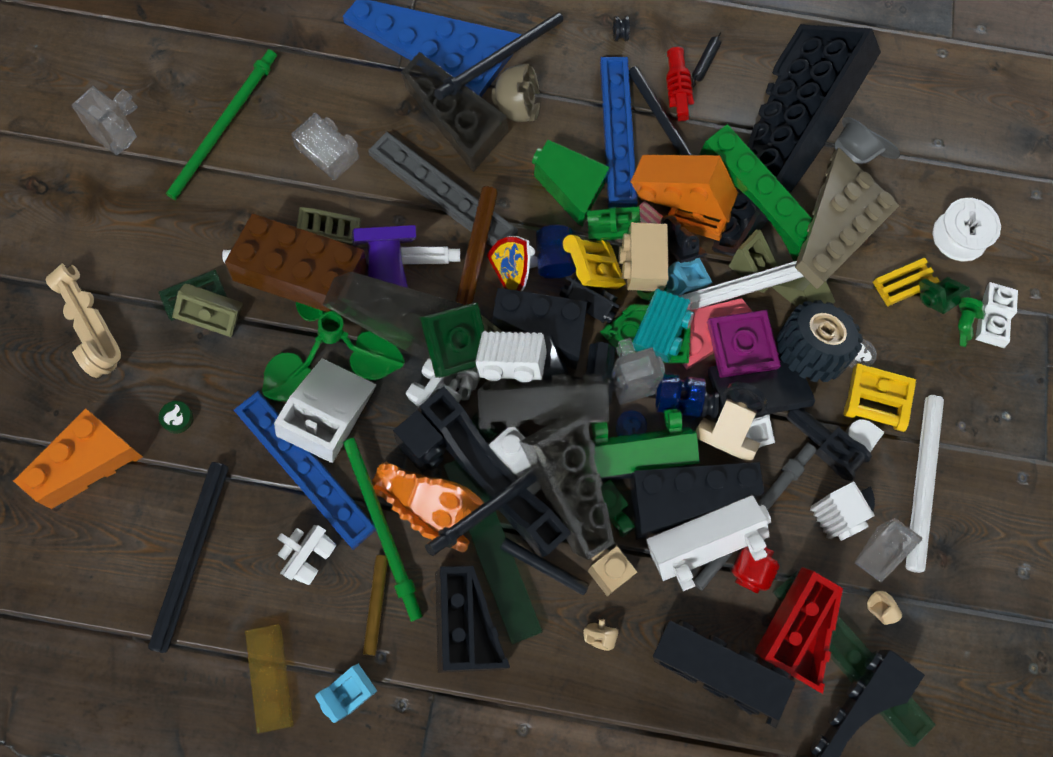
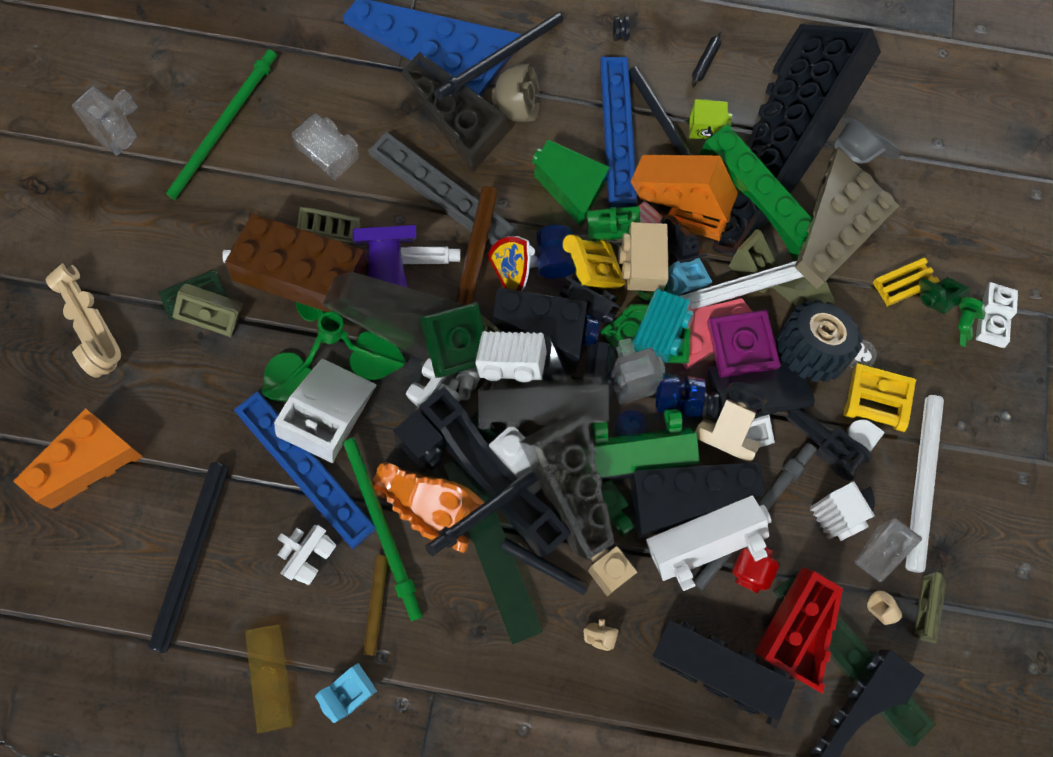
dark green tile [159,401,193,434] -> none
black wedge [435,566,510,673] -> none
red hinge [666,47,694,122] -> none
white piece [932,198,1001,262] -> none
none -> clear blue tile [582,316,599,346]
none -> lime brick [689,99,732,140]
none -> olive slope [913,572,946,644]

